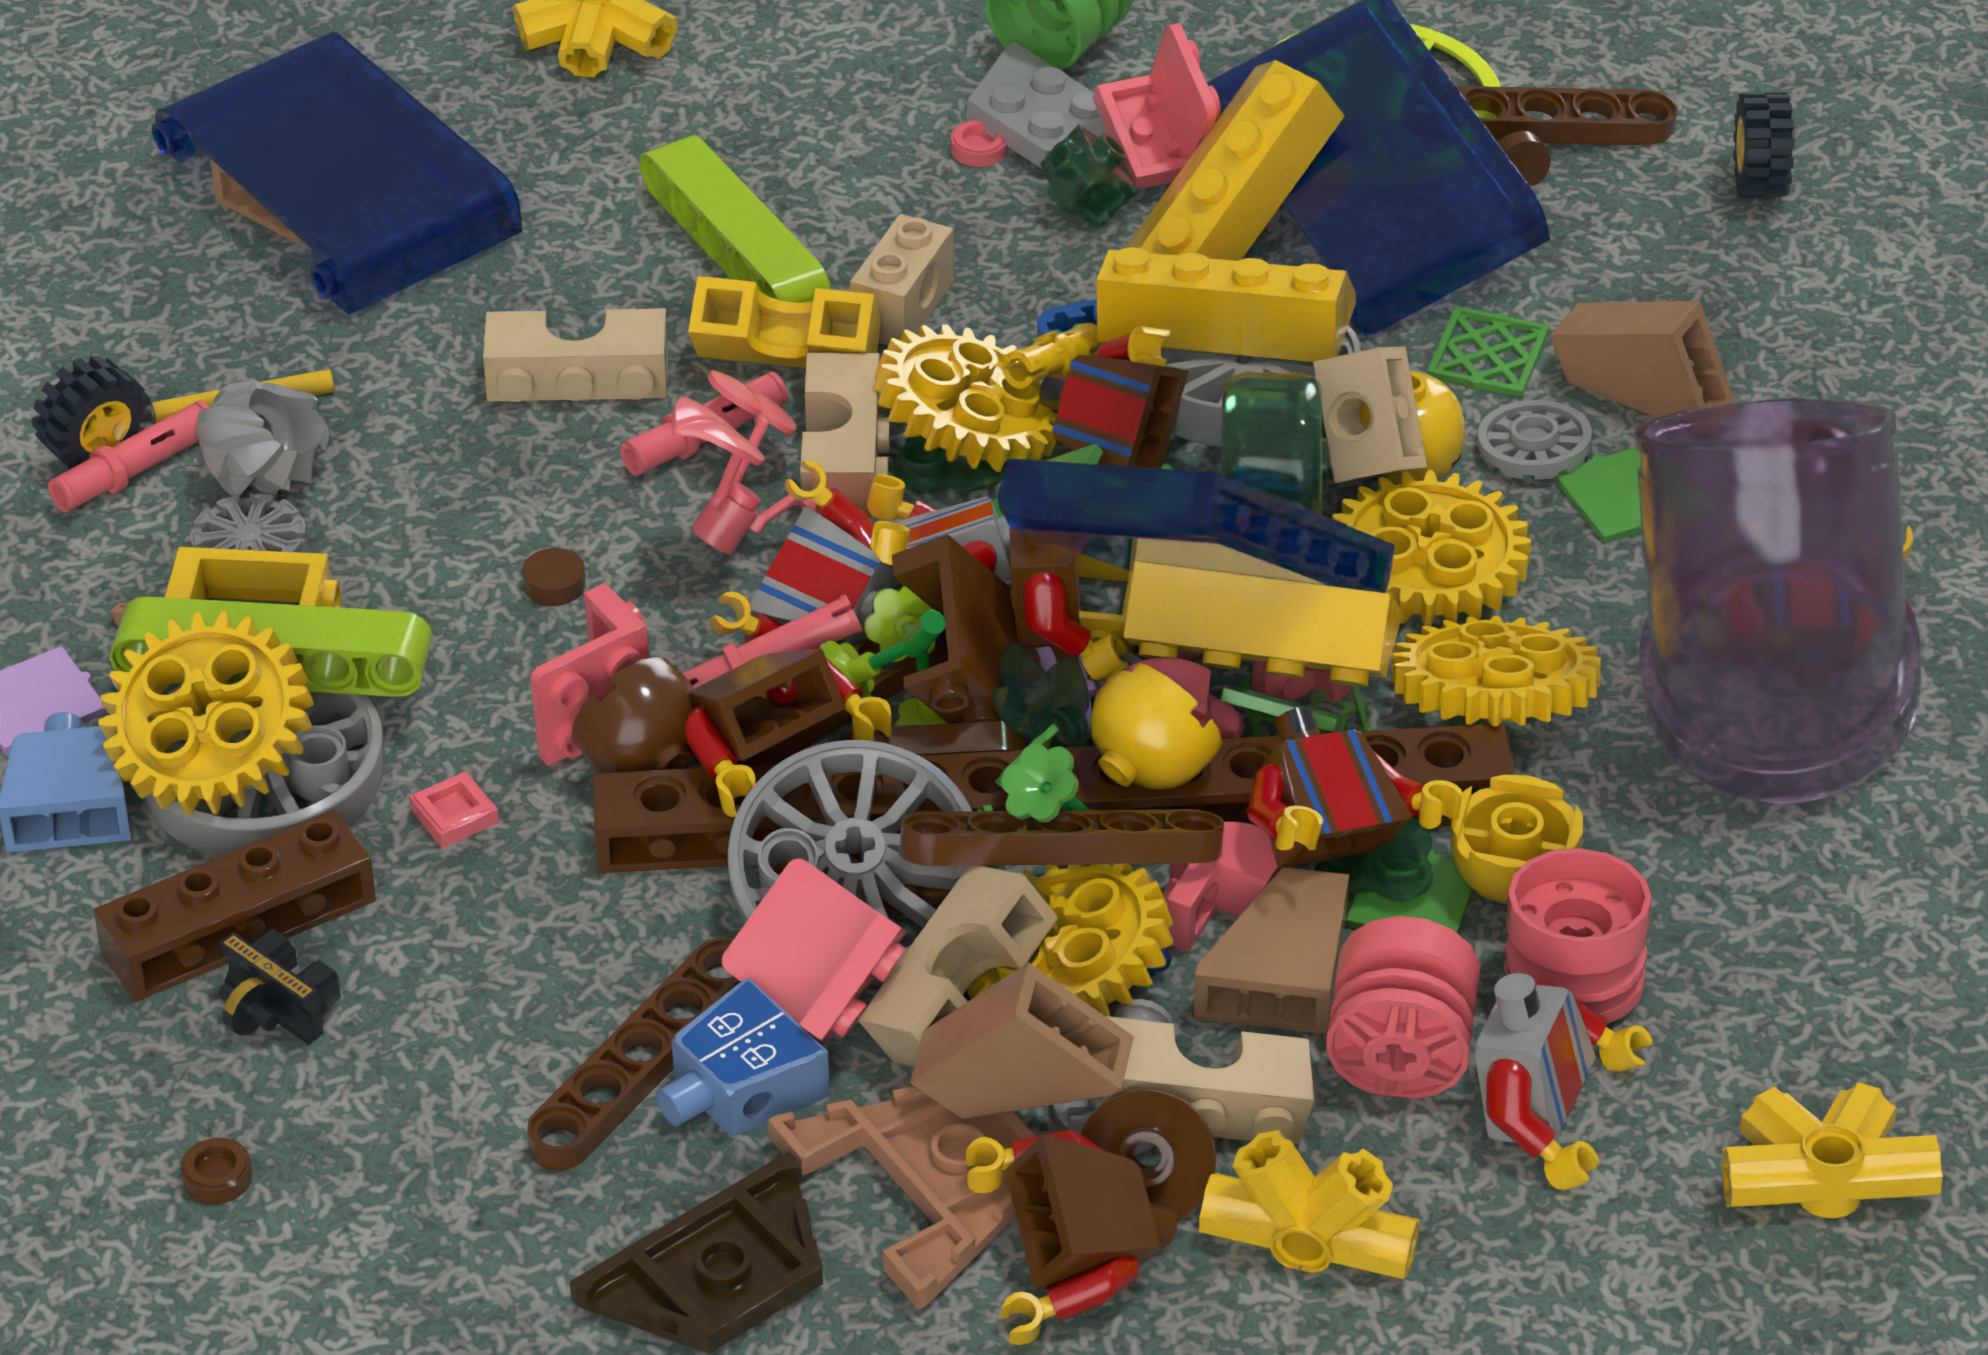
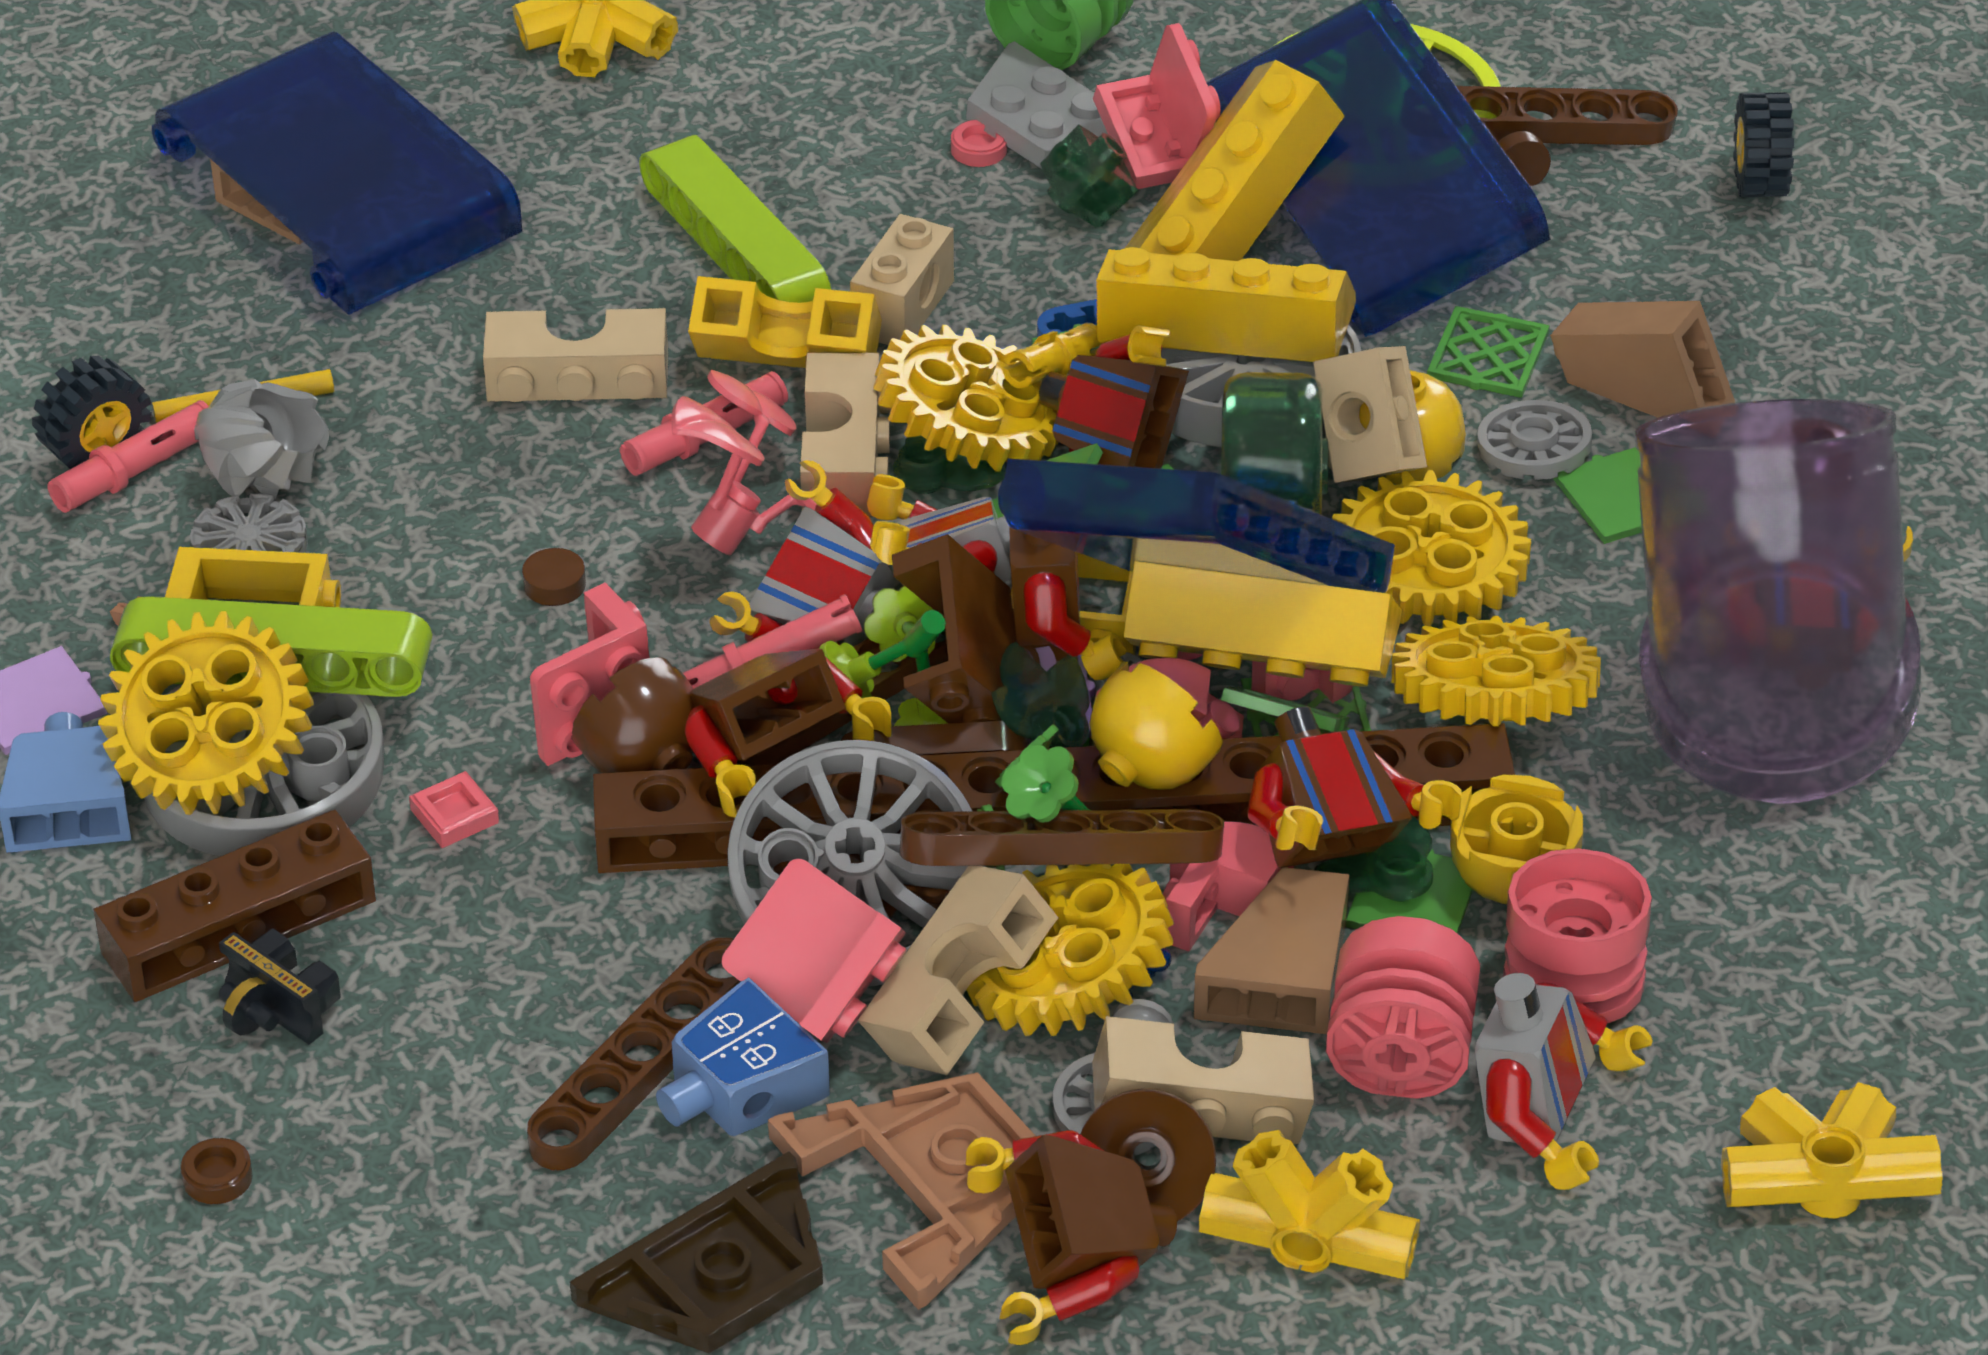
medium nougat slope [910,962,1134,1119] -> none

